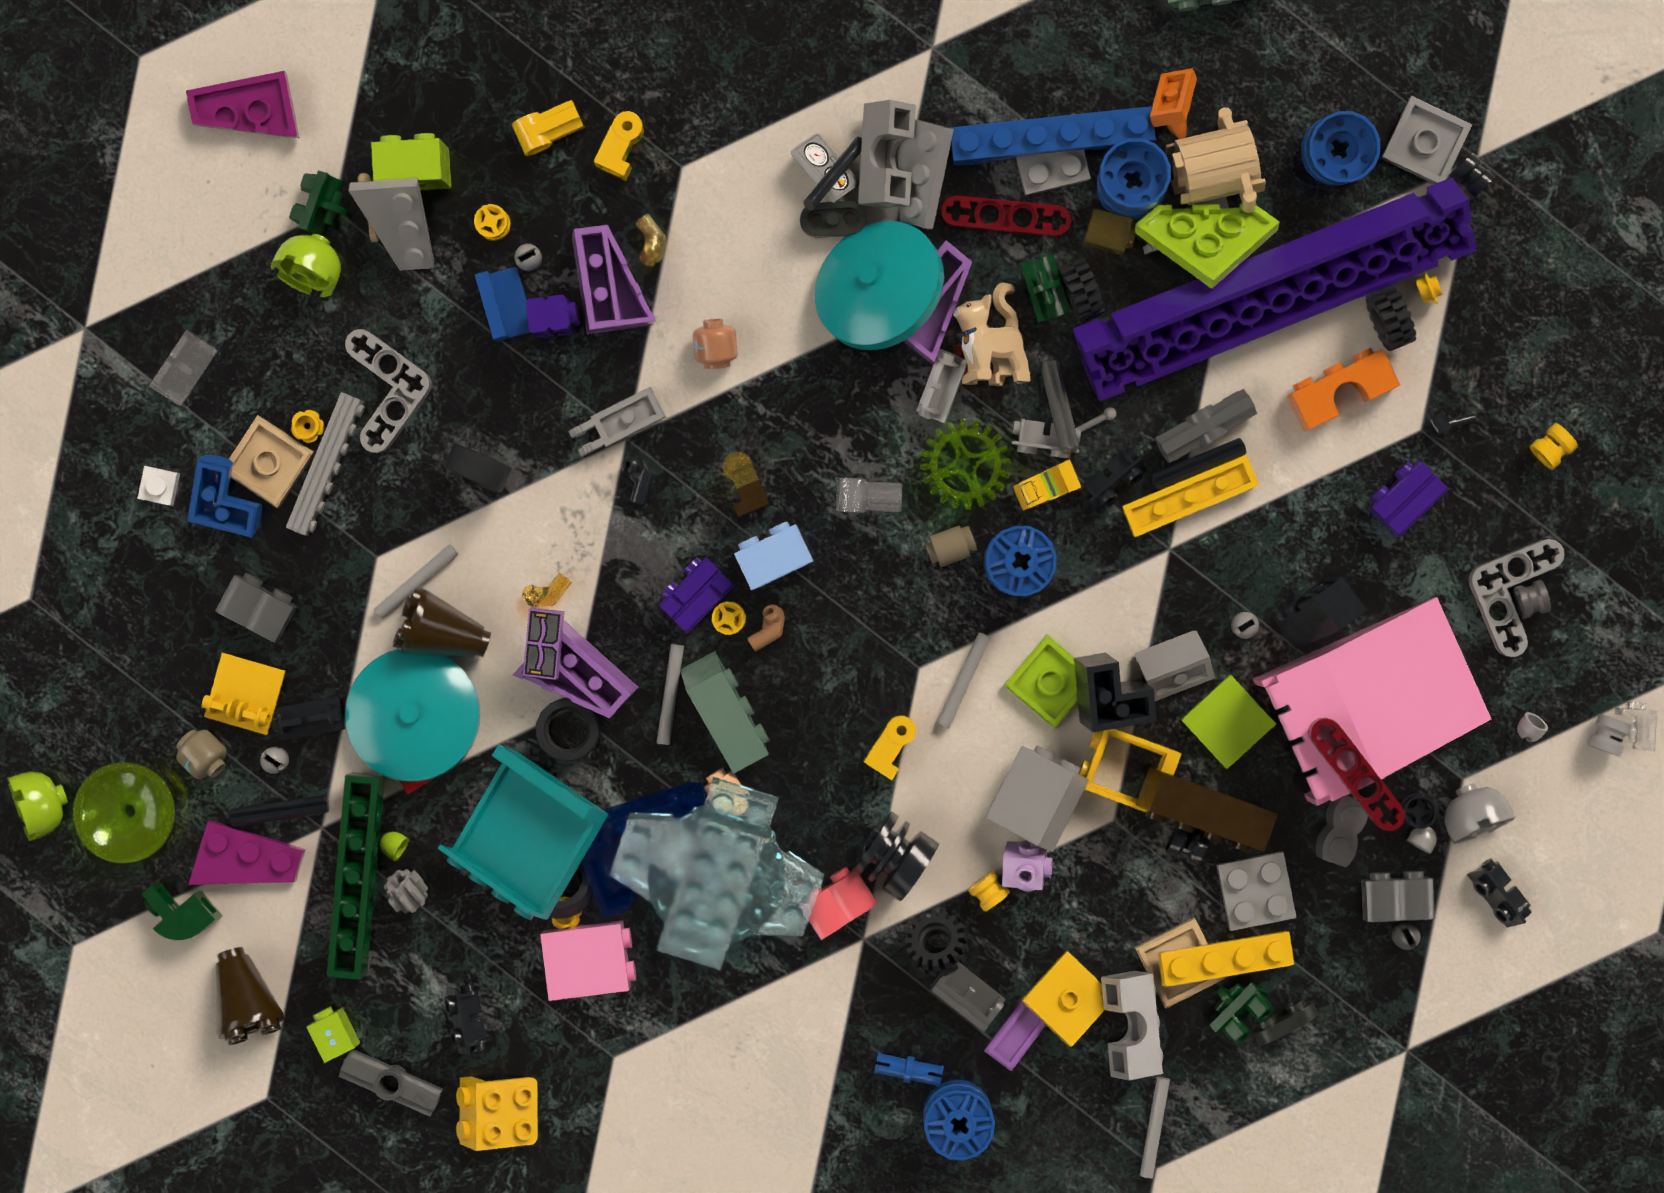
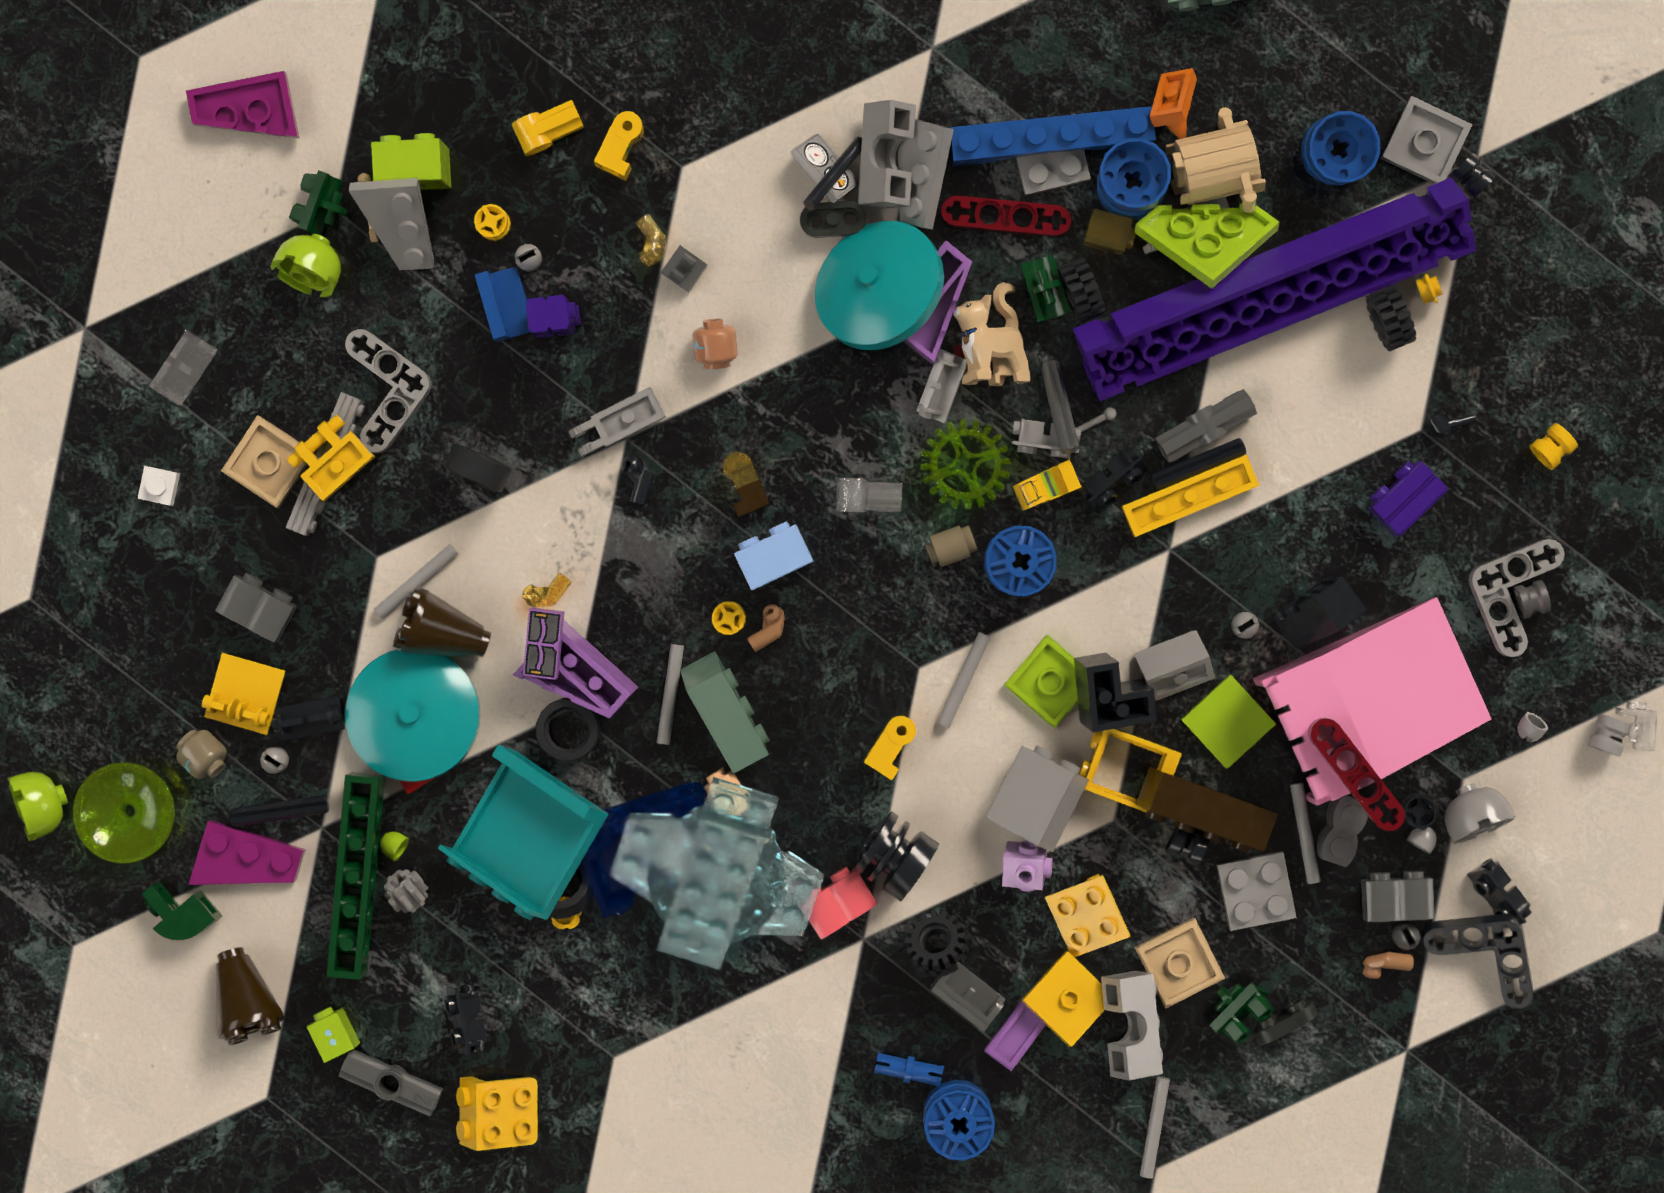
blue brick [187,455,262,538] -> none
yellow plate [291,410,324,443] -> none
bright pink brick [540,920,636,1001] -> none
medium lavender wedge [572,225,656,334] -> none
dark purple brick [659,557,736,633] -> none
yellow wheel [968,870,1010,912] -> none
yellow plate [1157,931,1294,987] -> none
orange arch [1287,347,1400,431] -> none
none -> yellow plate [286,414,375,501]
none -> dark grey tile [661,245,708,293]
none -> yellow hinge [1045,874,1130,957]
none -> light grey bar [1290,783,1321,884]
none -> medium nougat arm [1363,952,1414,979]
none -> black beam [1424,914,1533,1009]

